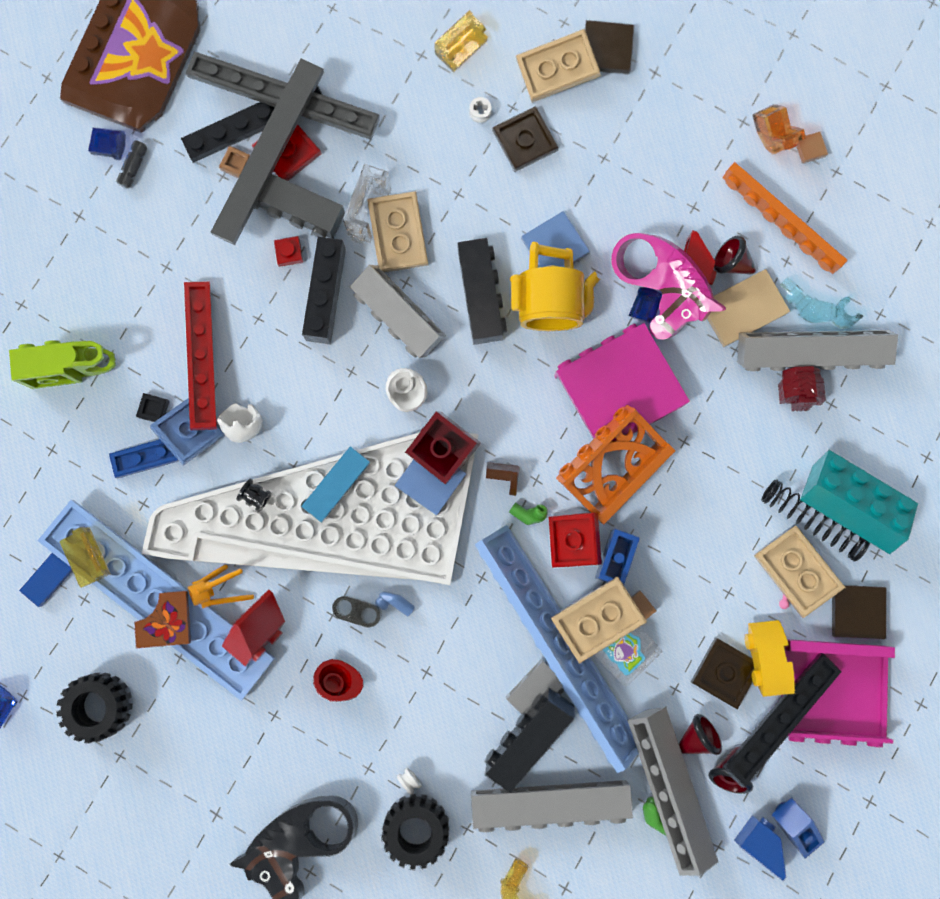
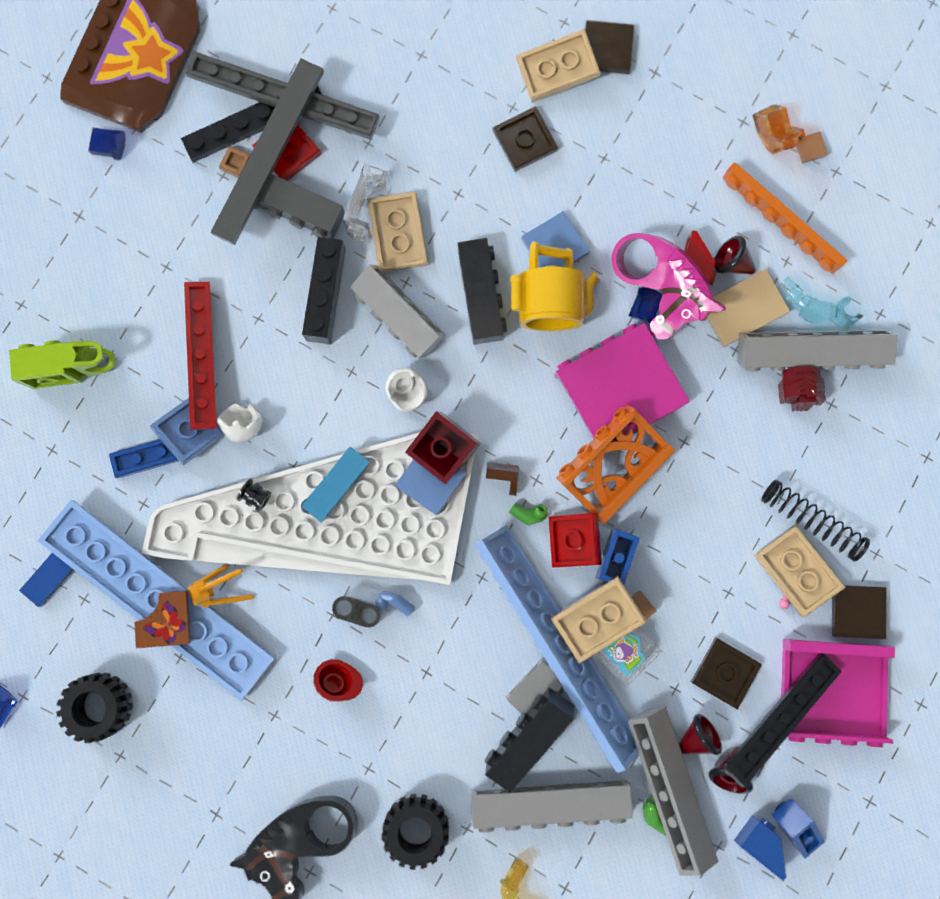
clear yellow panel [60,527,111,587] -> none
dark grey axle [116,140,147,188] -> none
black tile [136,393,169,422] -> none
red slope [222,589,285,667] -> none
red plate [274,236,303,267] -> none
white bush [397,767,422,795] -> none
clear yellow hinge [434,10,488,72] -> none
white bush [470,97,491,123] -> none
yellow brick [745,620,795,697] -> none
teal brick [800,450,918,554] -> none

